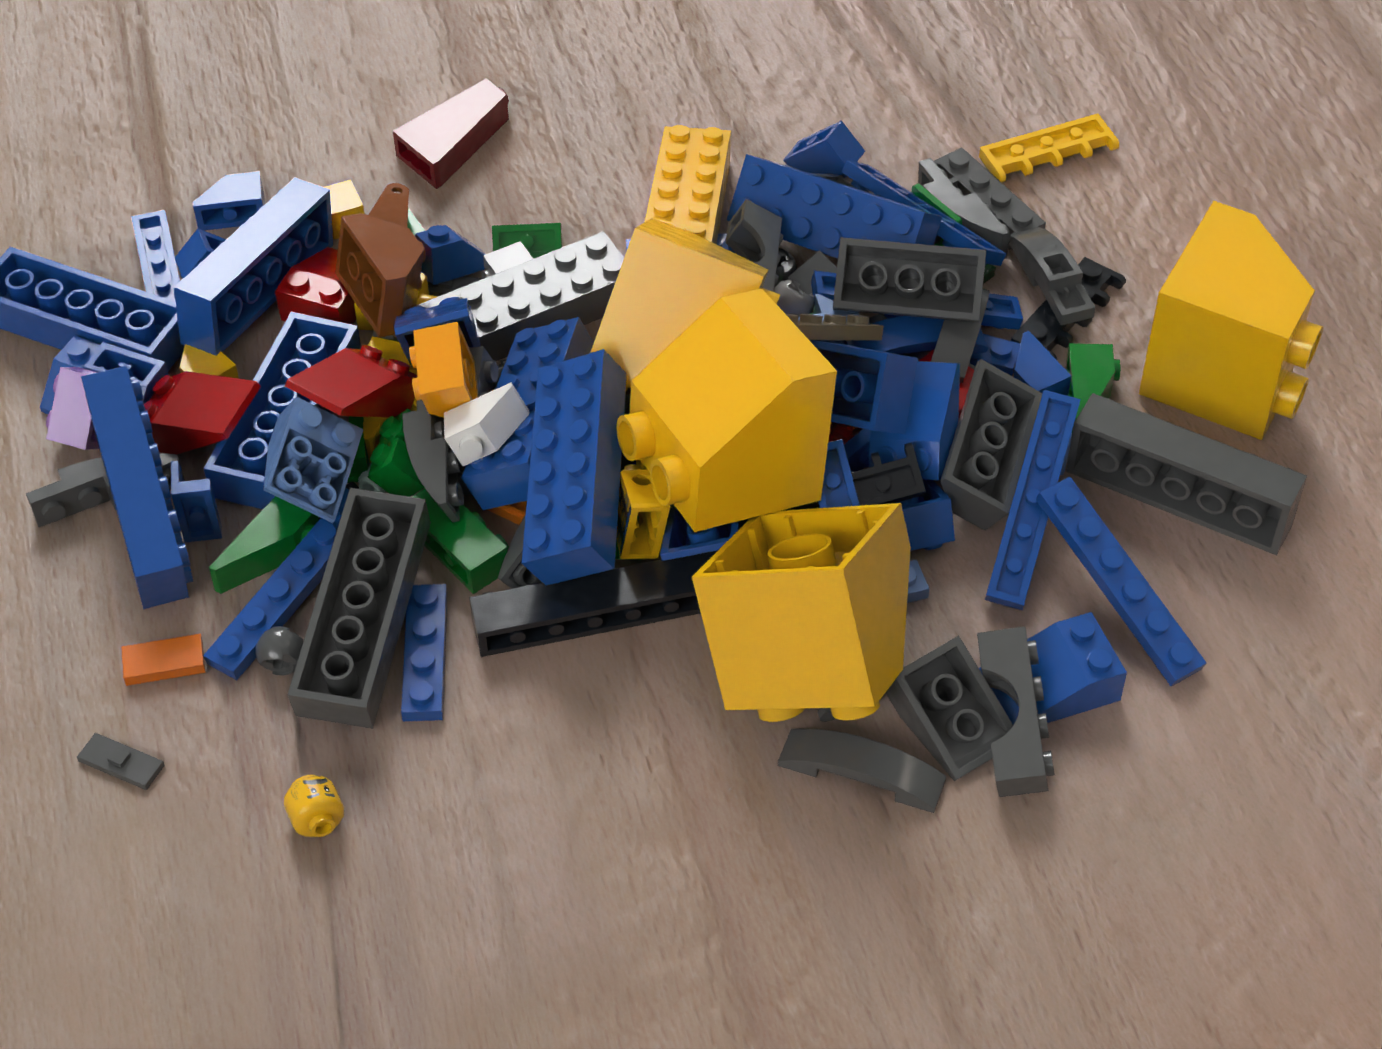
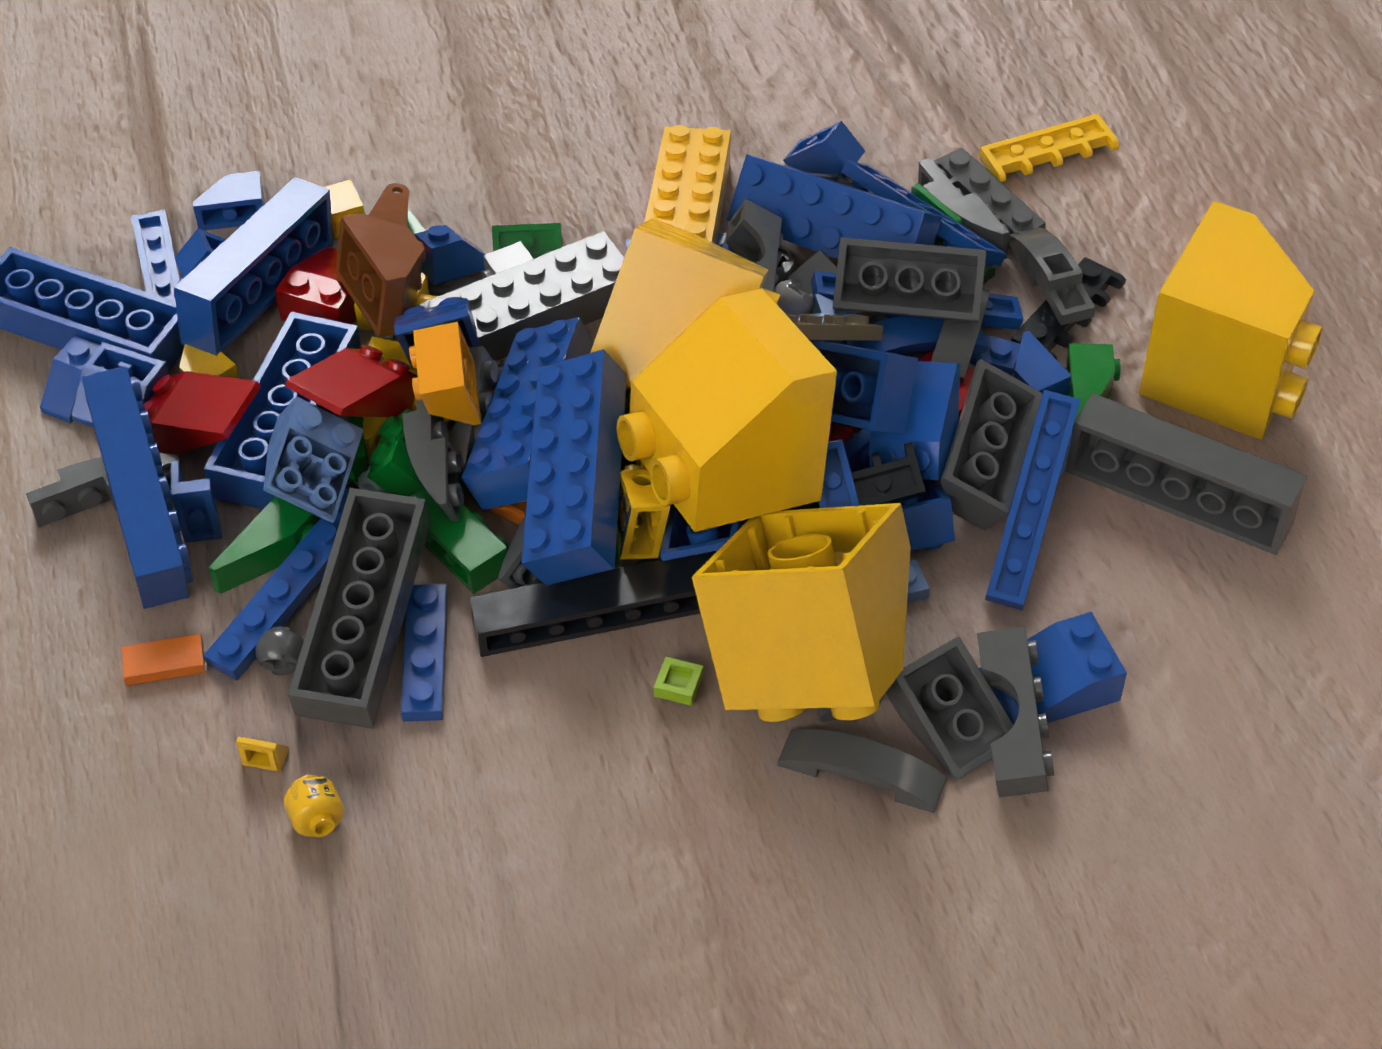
brick [46,367,99,450] -> none
dark grey piece [77,733,165,790] -> none
slope [393,79,509,189] -> none
white slope [444,382,529,466] -> none
blue plate [1036,477,1207,687] -> none
none -> yellow slope [236,737,289,772]
none -> lime plate [653,656,704,706]

